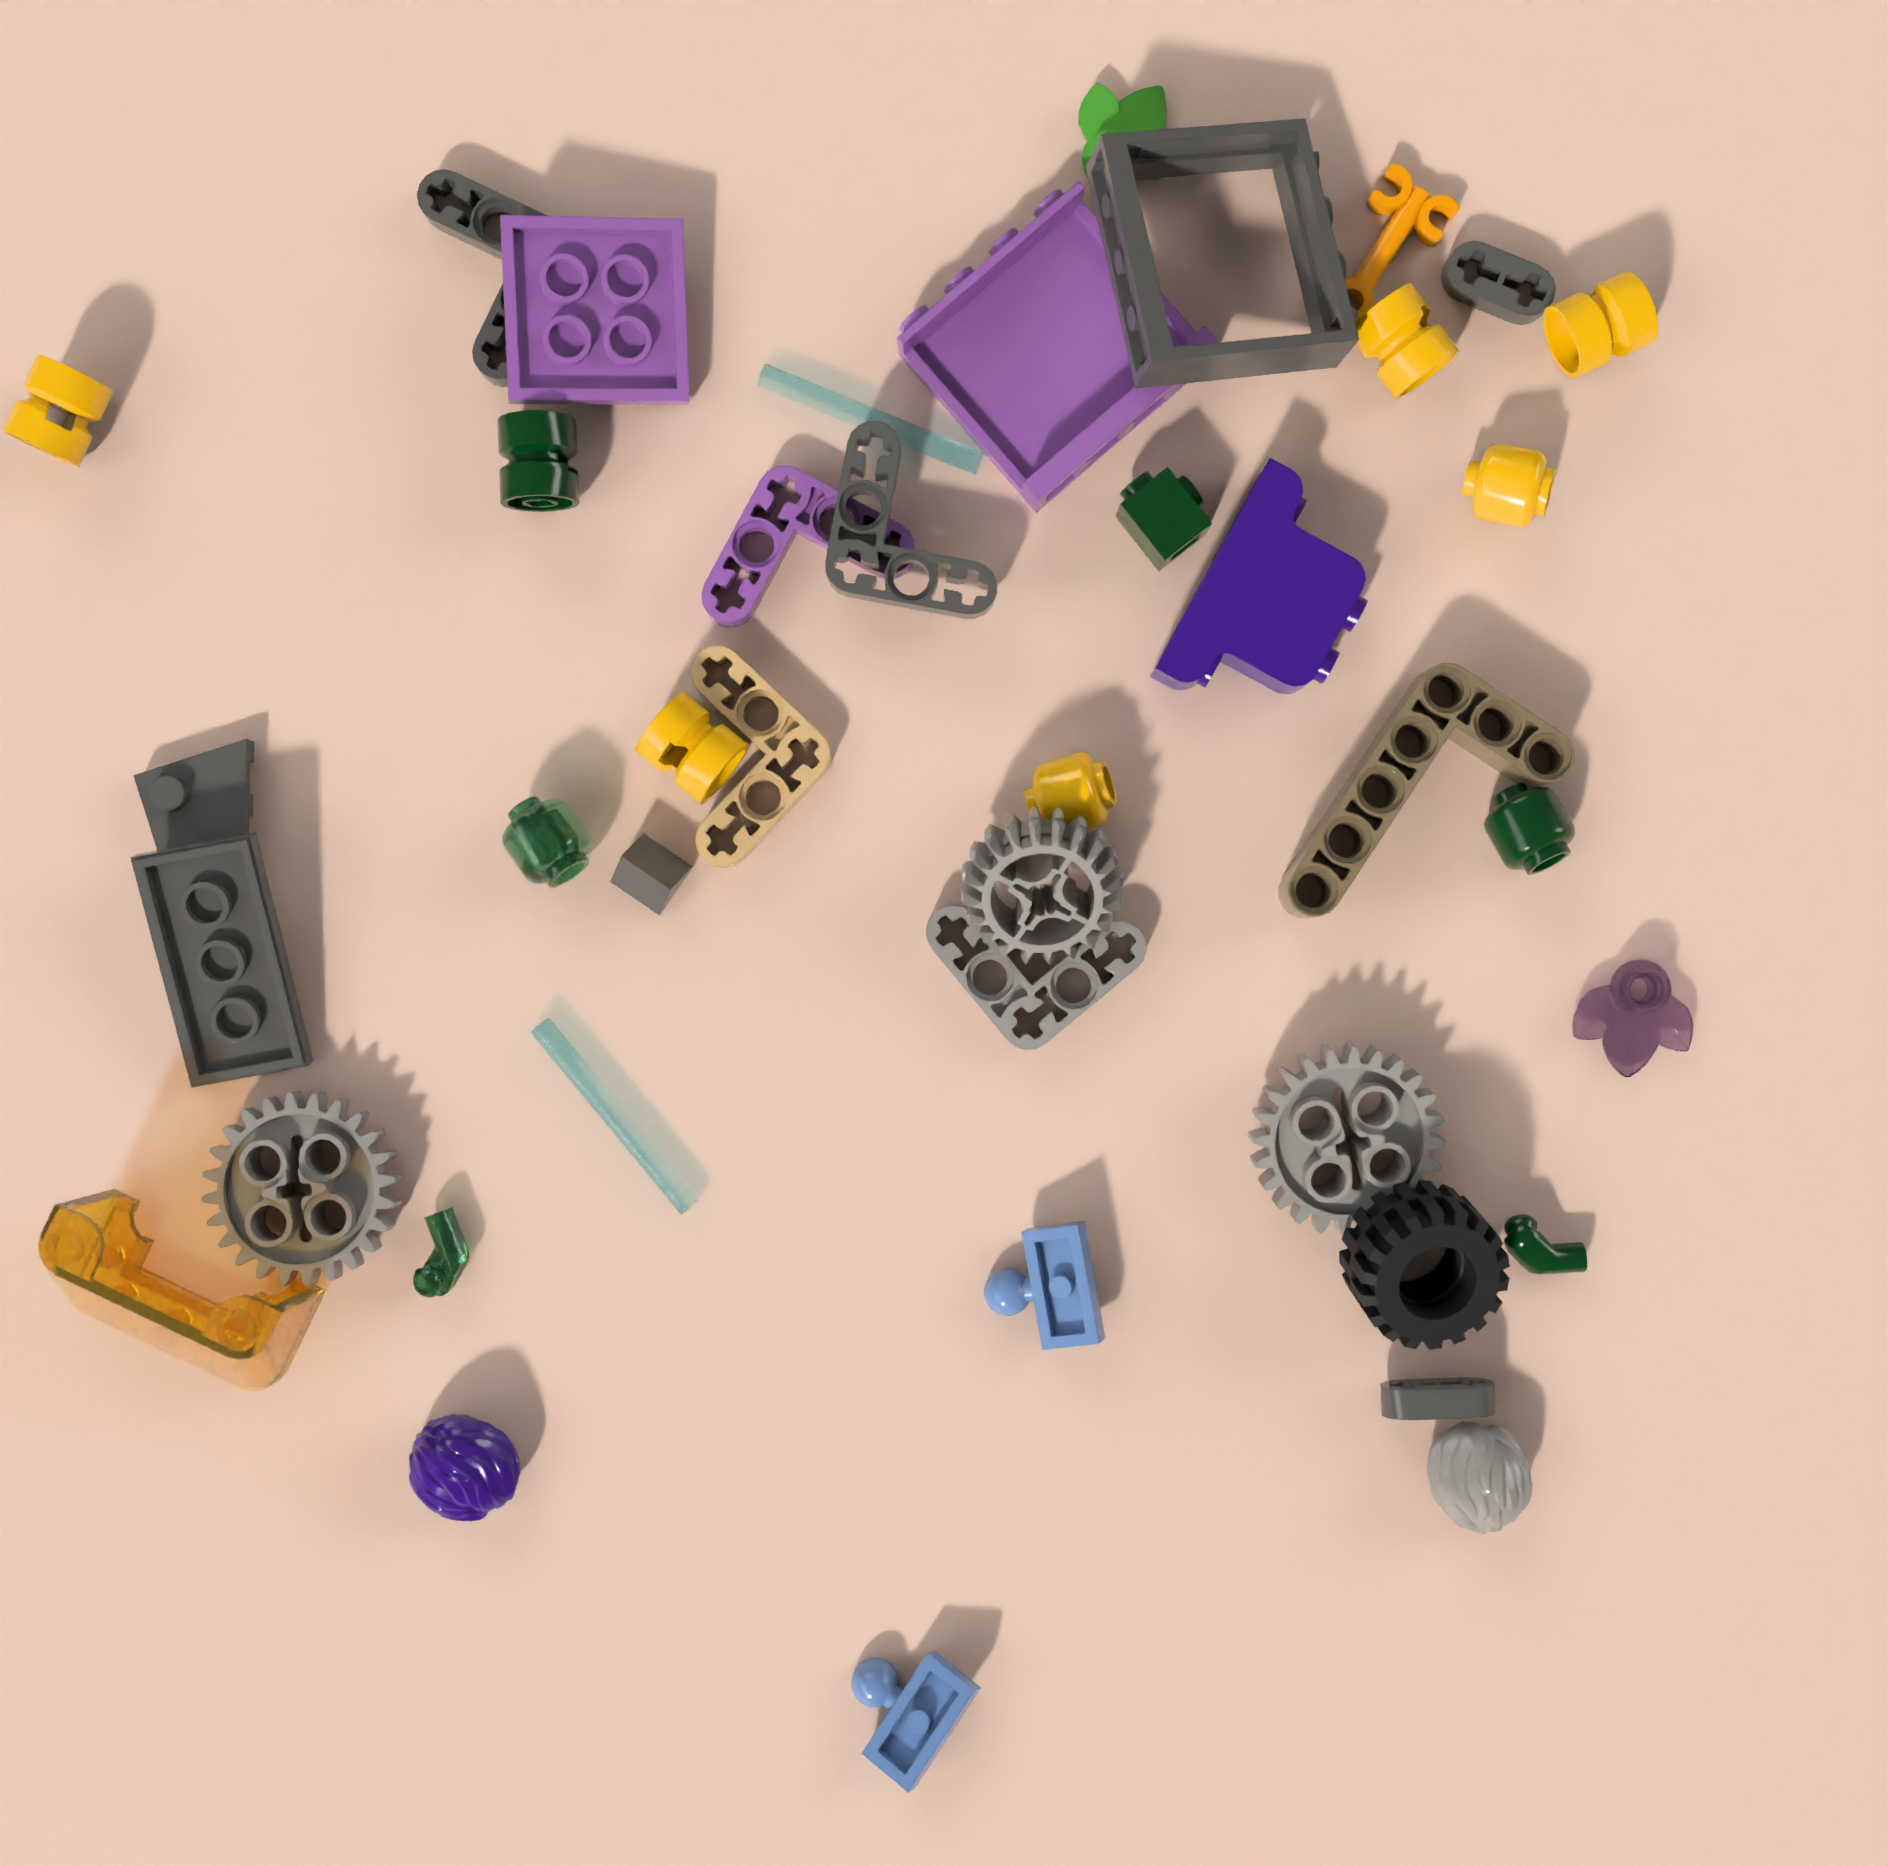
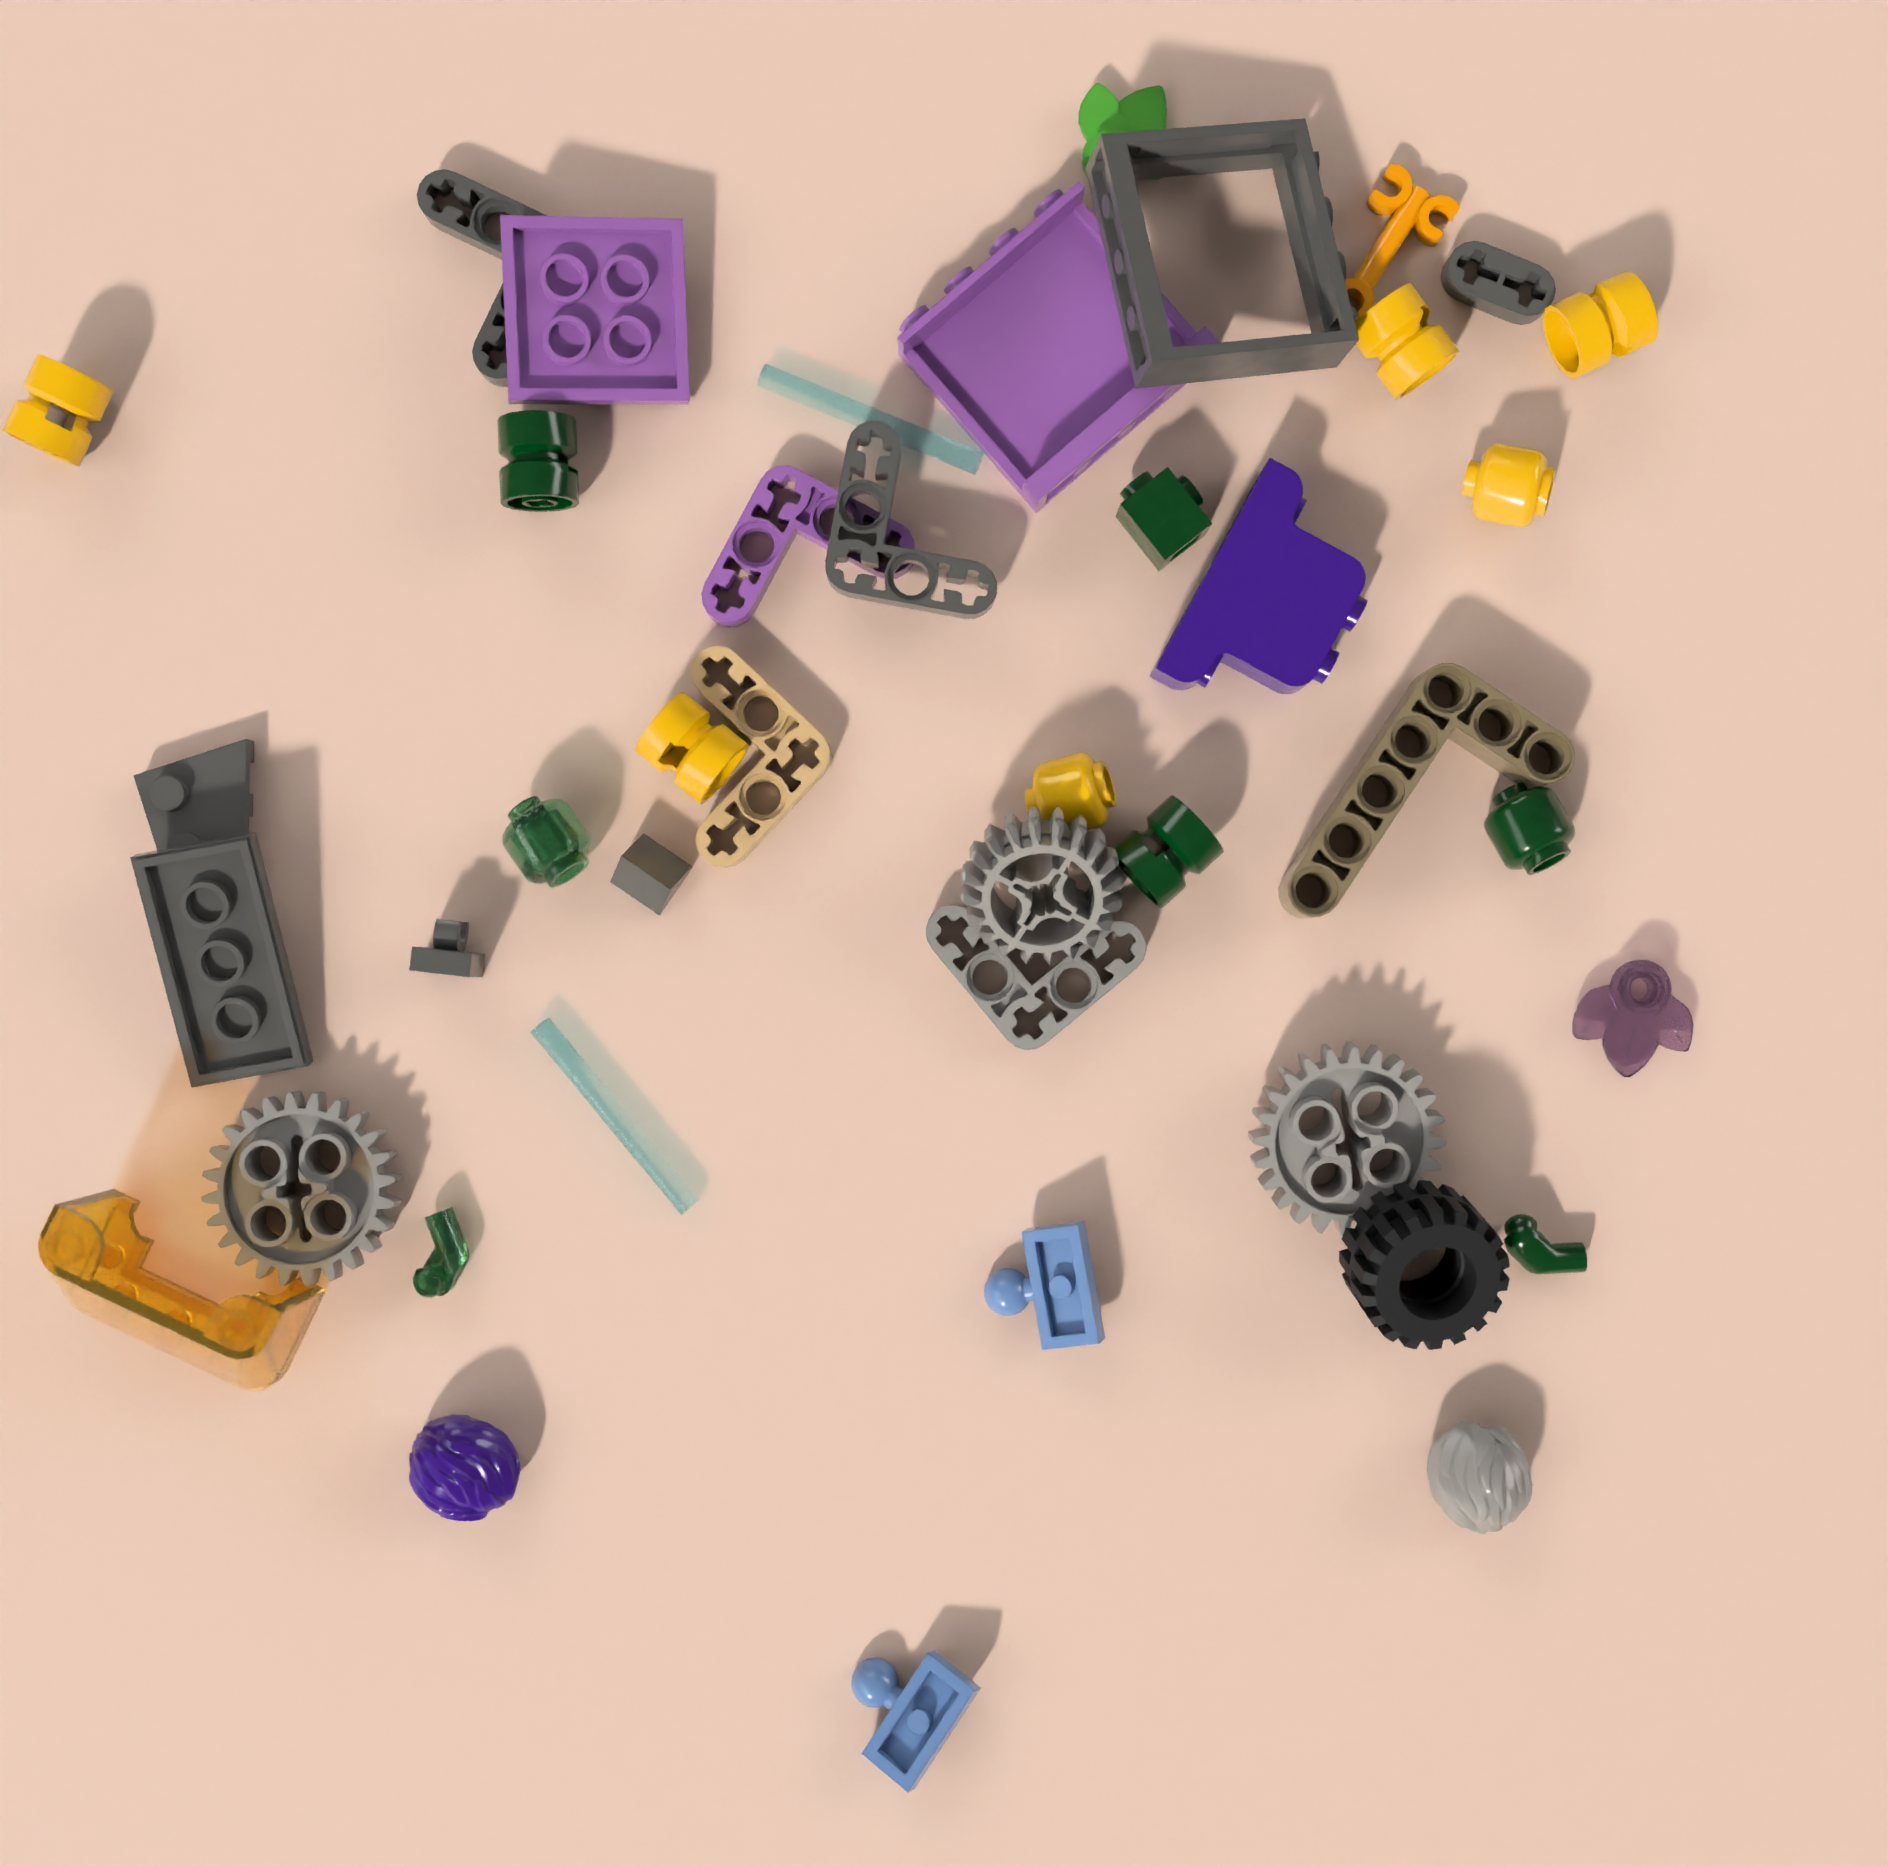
dark grey beam [1380,1377,1496,1420] -> none
none -> dark grey tile [409,919,485,977]
none -> dark green wheel [1114,795,1224,909]

